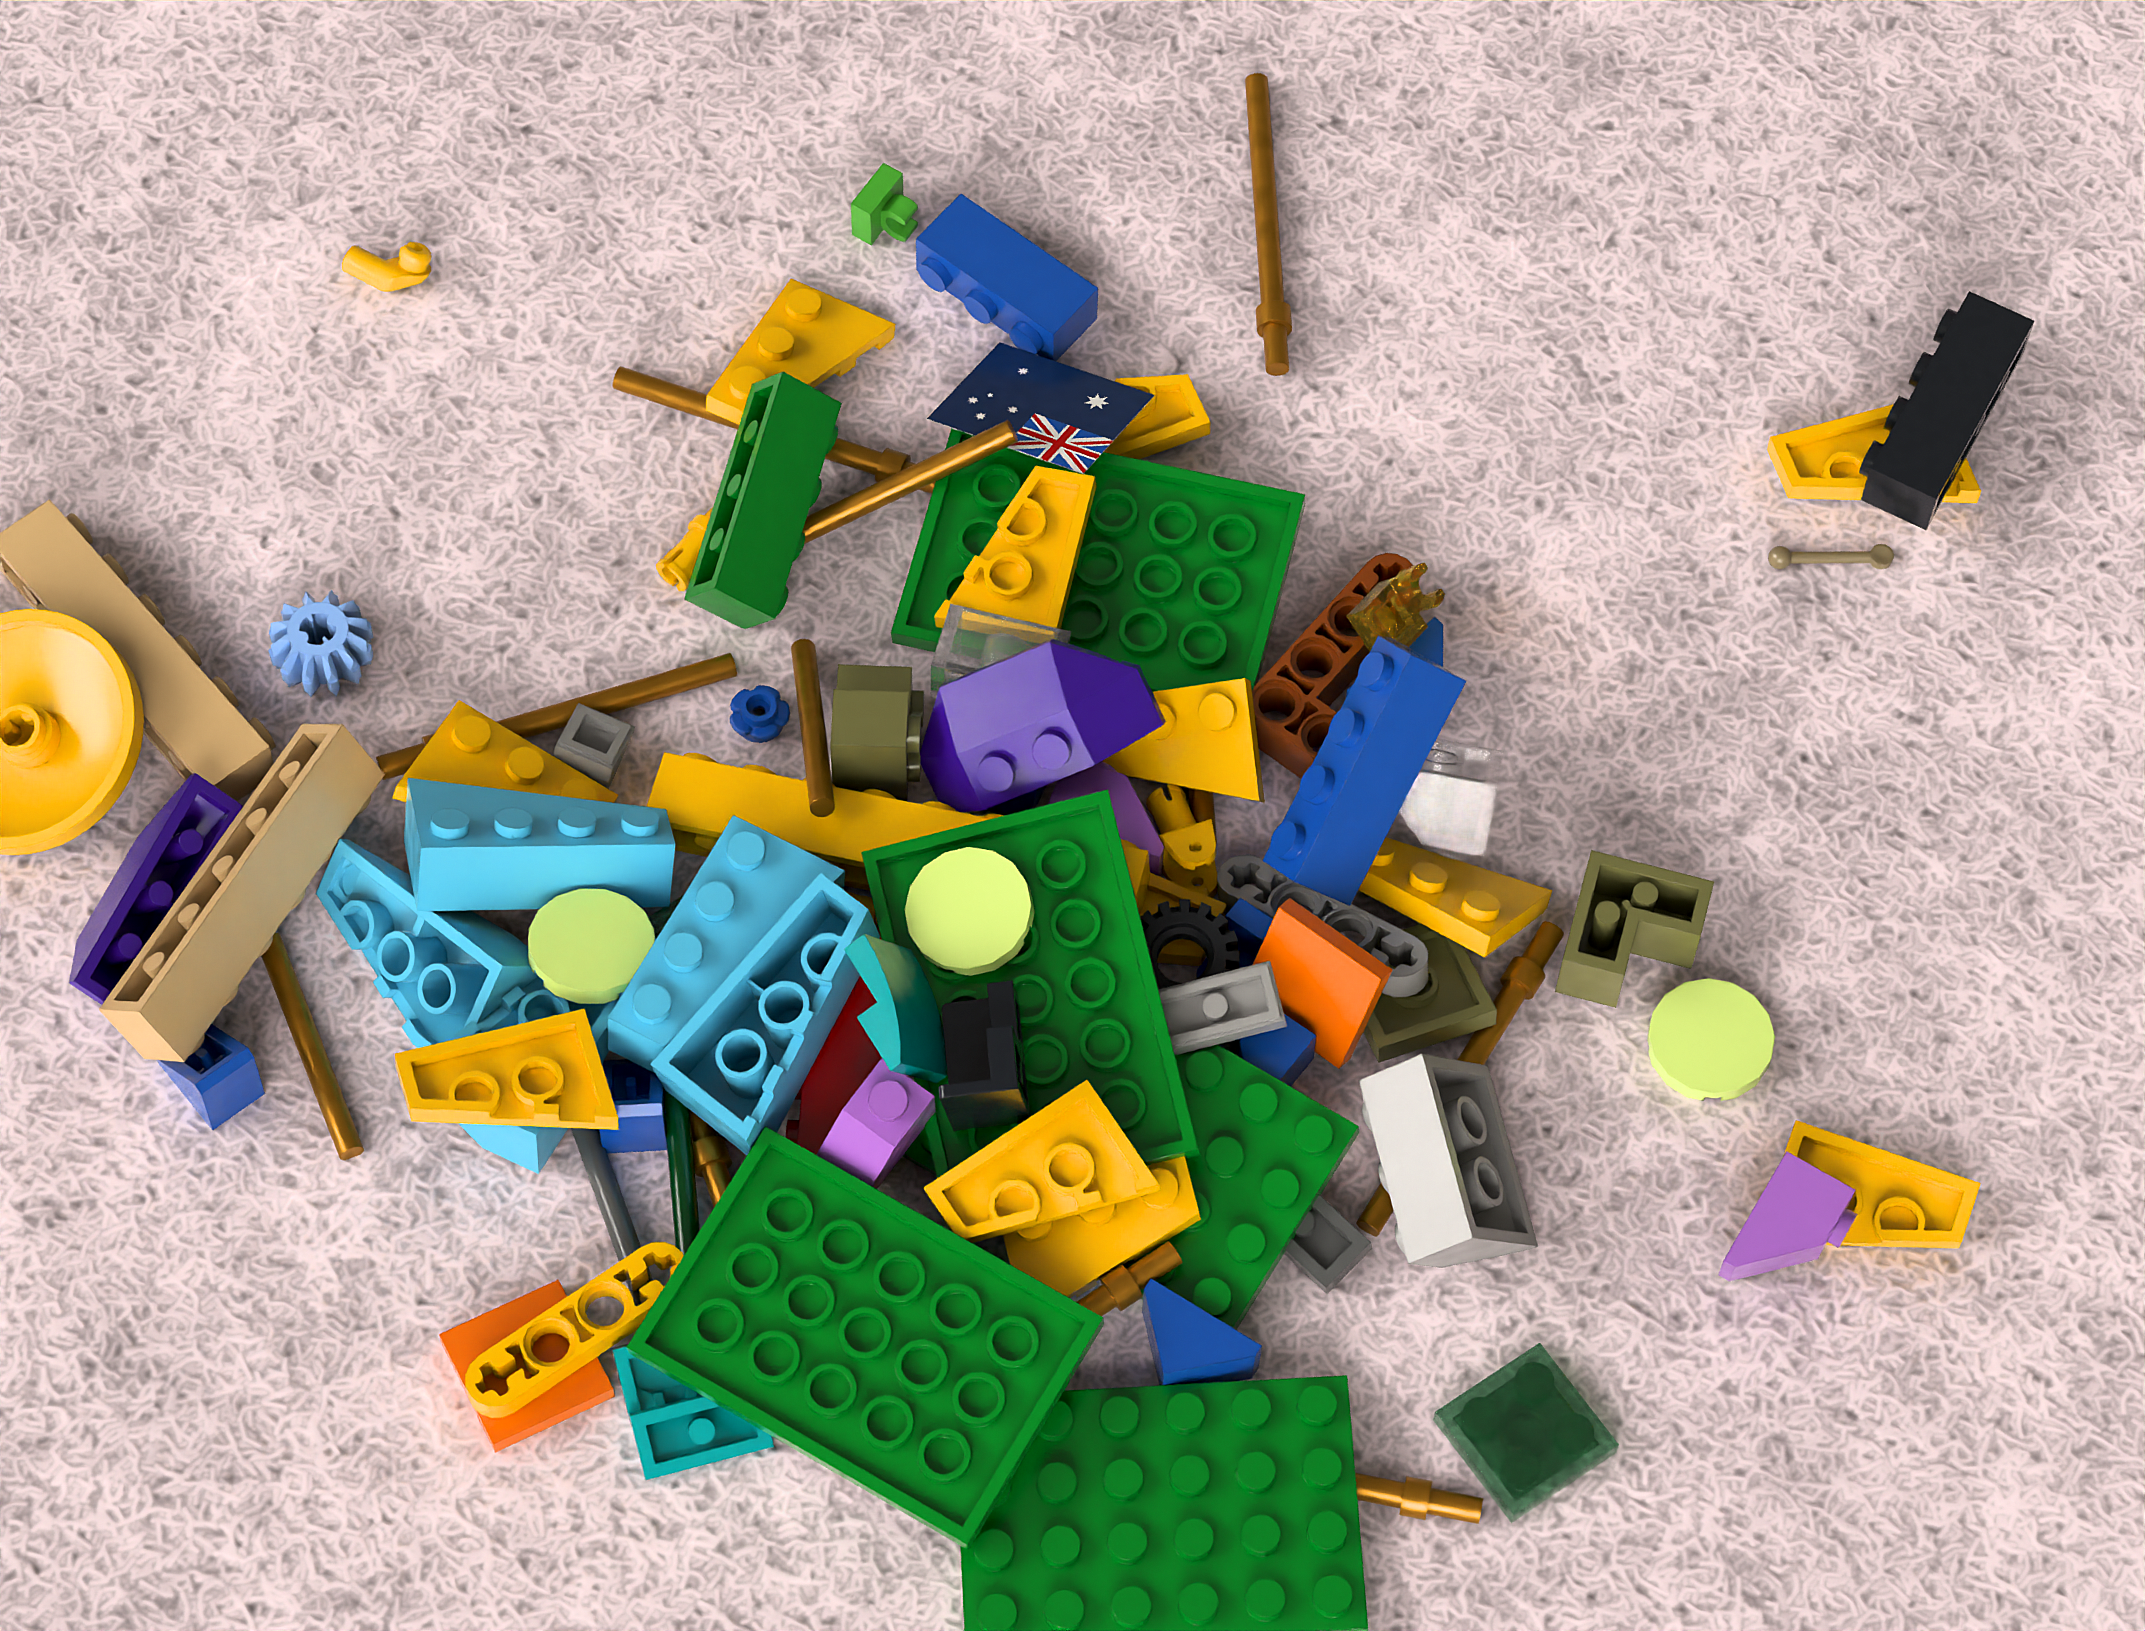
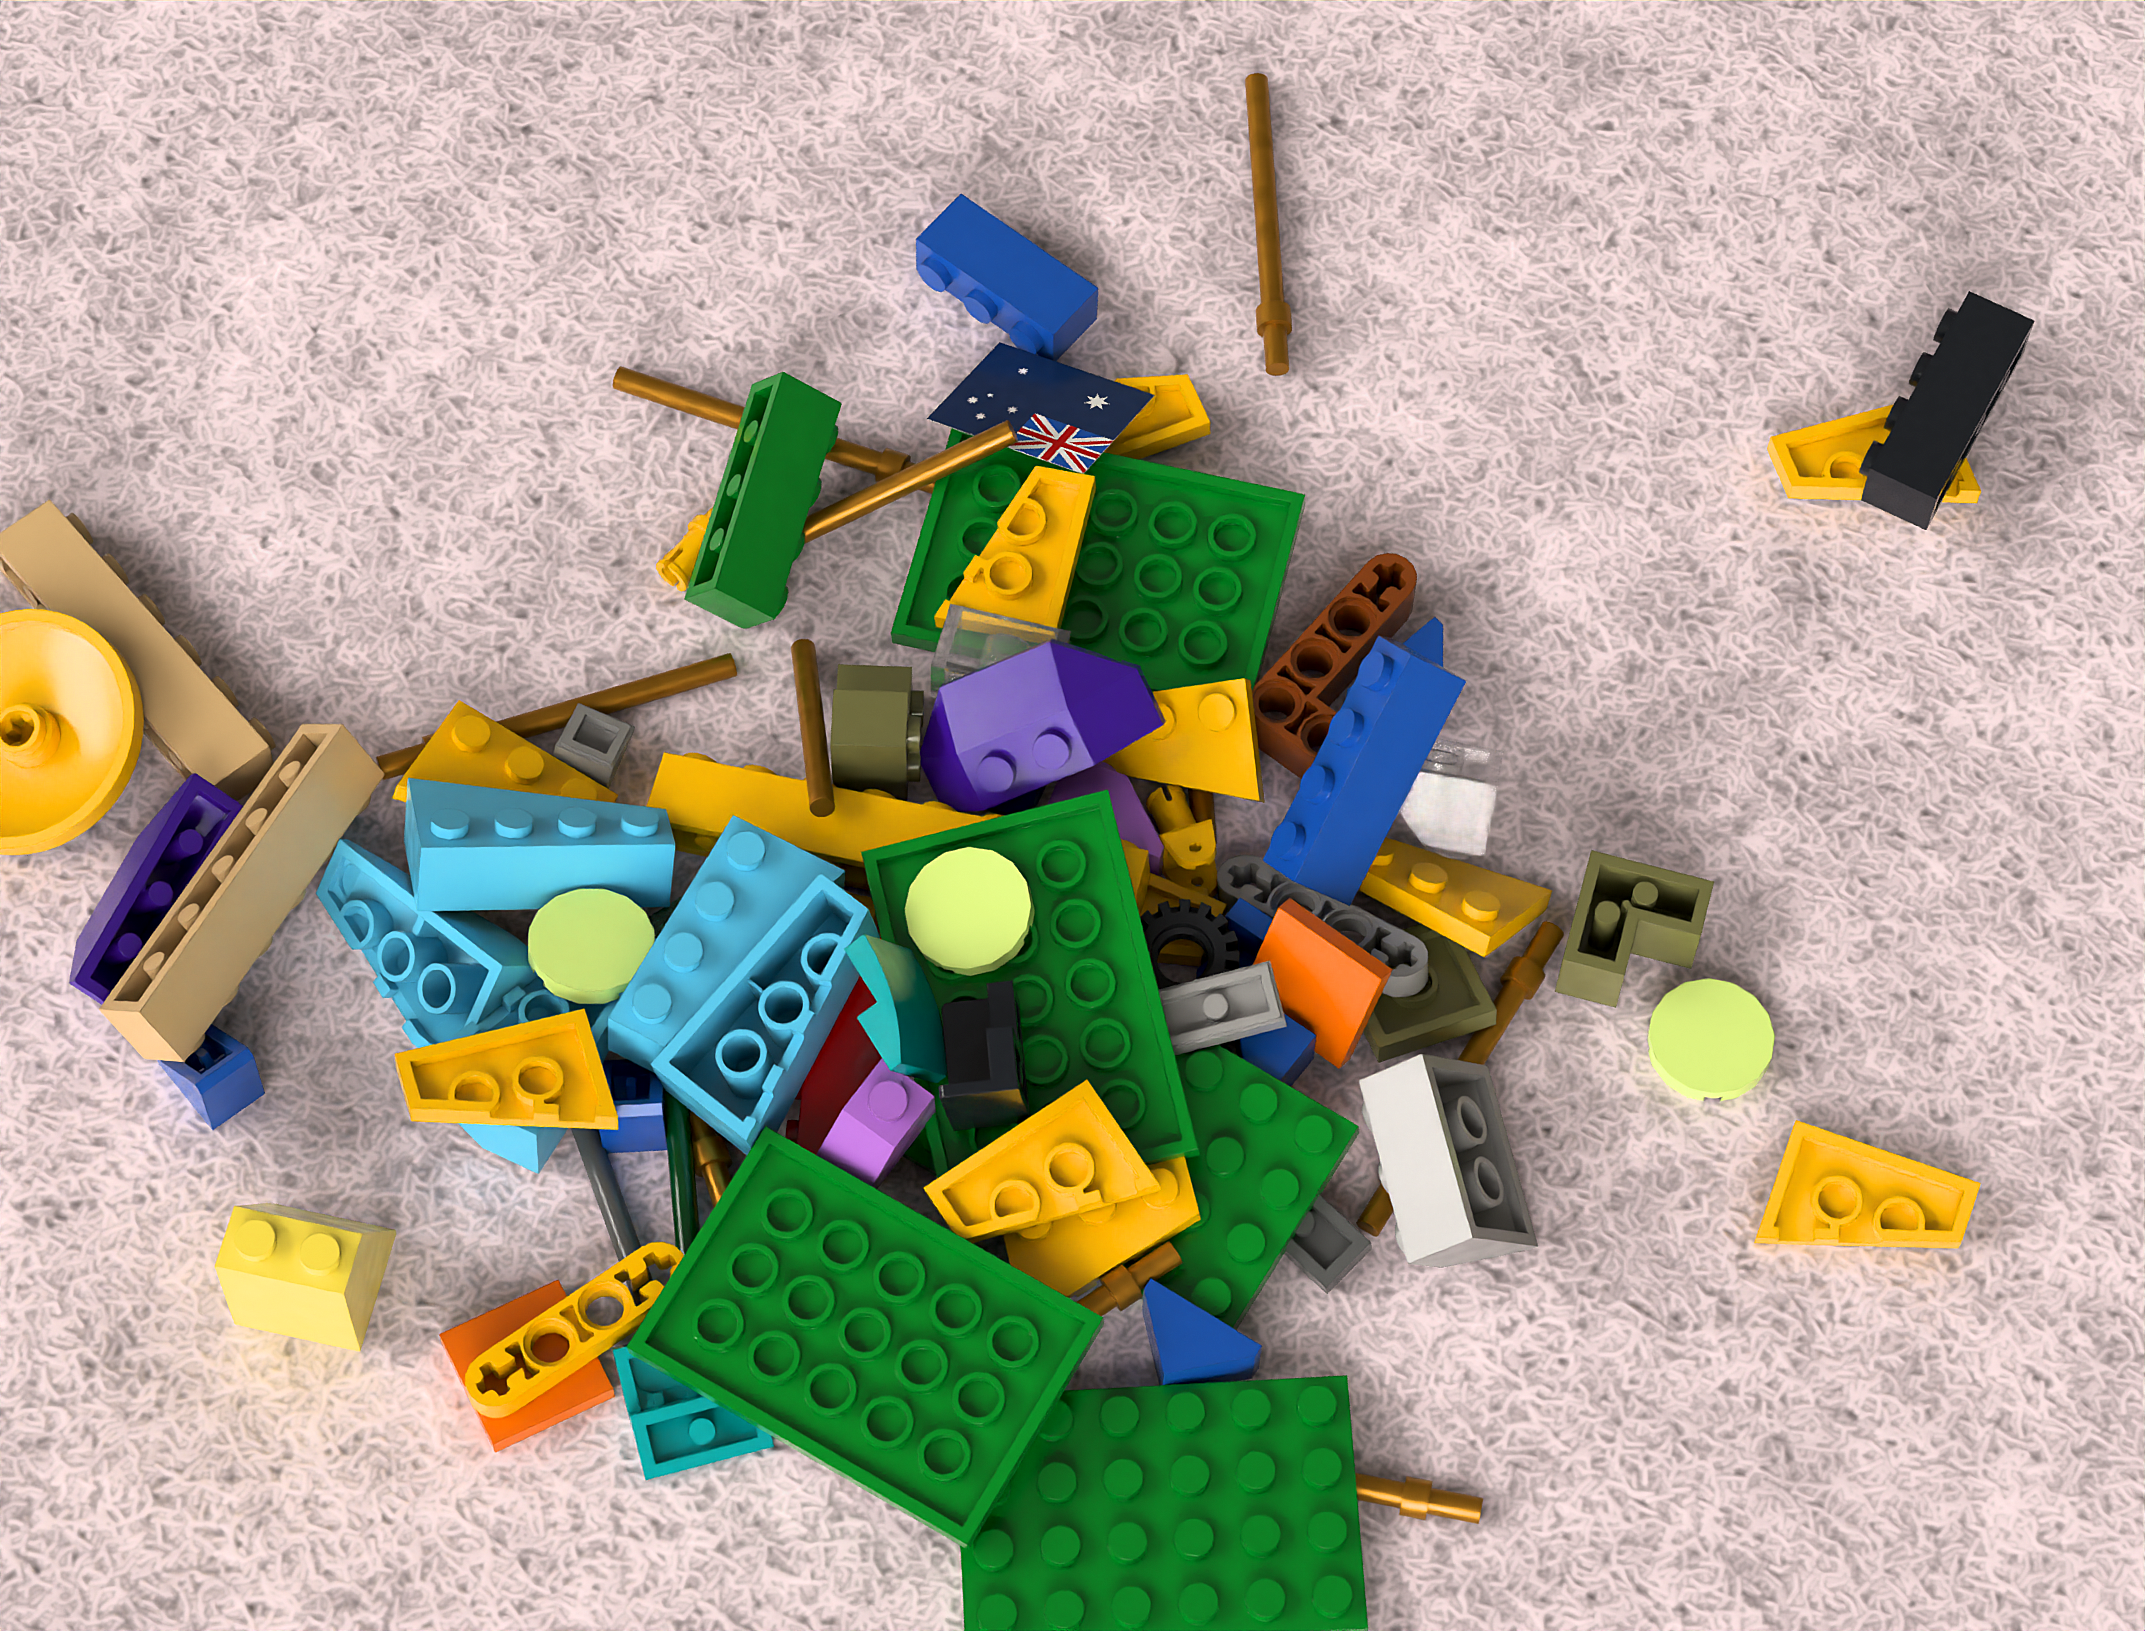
pearl gold bar [261,932,364,1160] -> none
light blue gear [269,590,373,697] -> none
yellow arm [342,242,432,292] -> none
yellow wing [706,278,896,425] -> none
blue plate [730,685,790,743] -> none
bright green tile [851,163,918,245] -> none
clear yellow plate [1347,563,1445,651] -> none
clear green plate [1433,1343,1619,1523] -> none
medium lavender slope [1718,1151,1858,1282] -> none
dark tan hinge [1768,544,1894,570] -> none
none -> light yellow slope [215,1203,396,1352]

